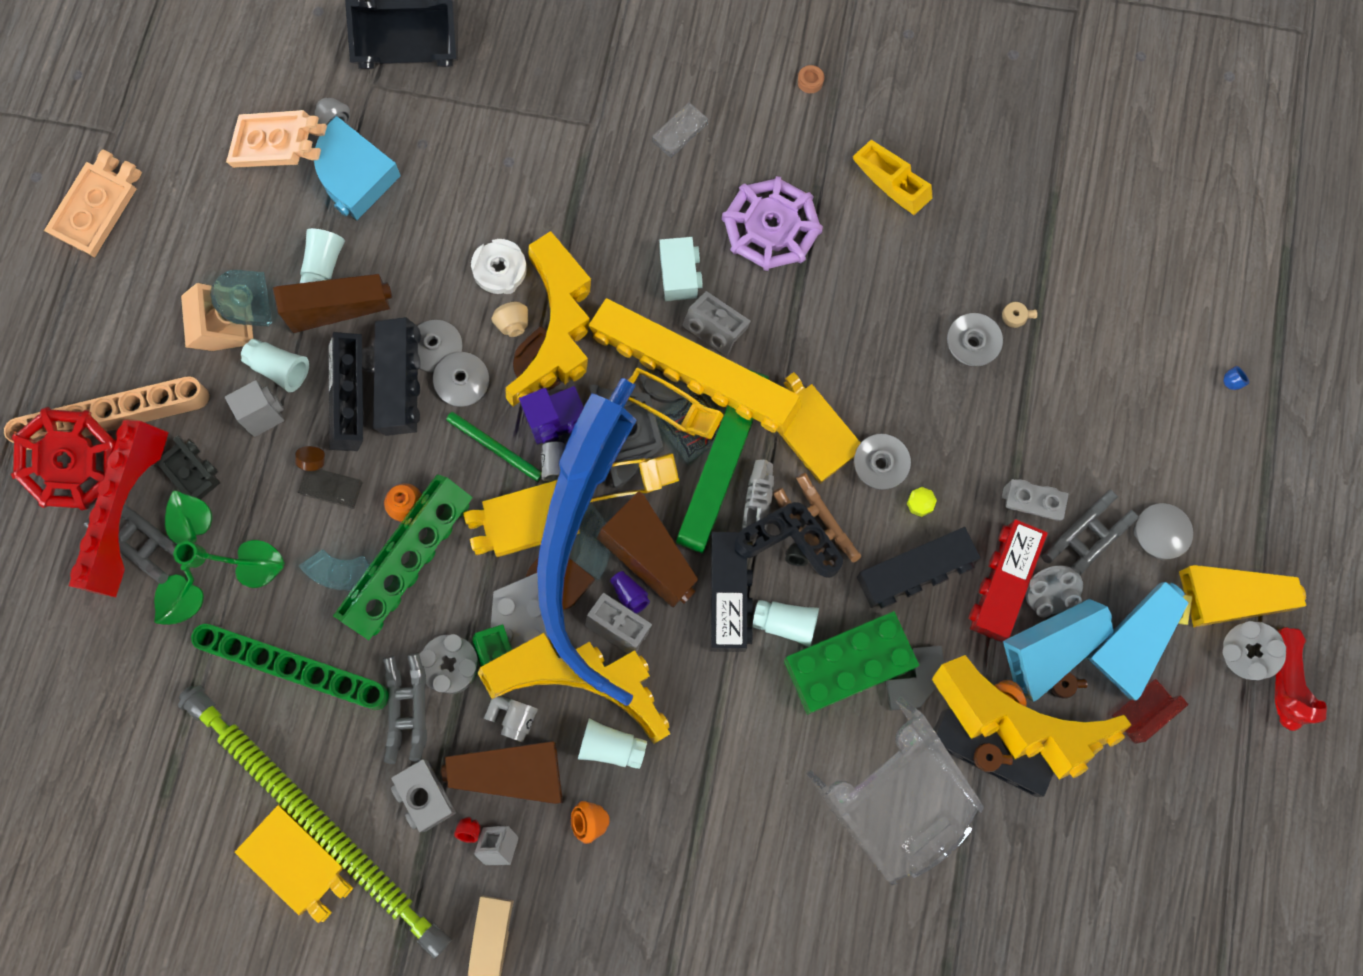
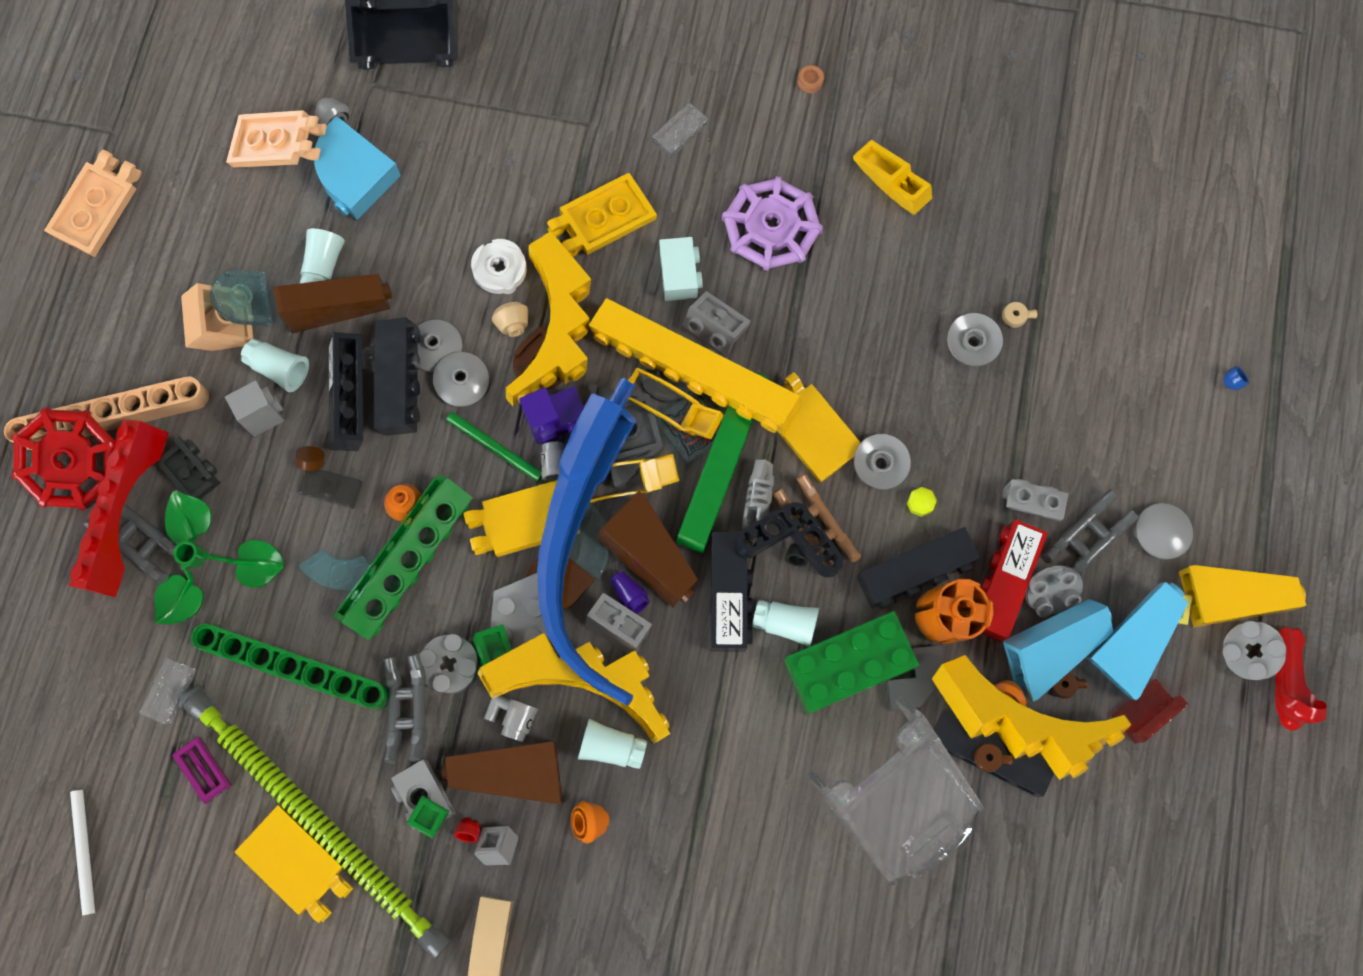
none -> white bar [70,790,95,916]
none -> clear plate [139,658,196,725]
none -> magenta tile [172,737,233,804]
none -> green tile [406,796,450,839]
none -> yellow tile [547,173,657,257]
none -> orange cylinder [915,579,994,644]

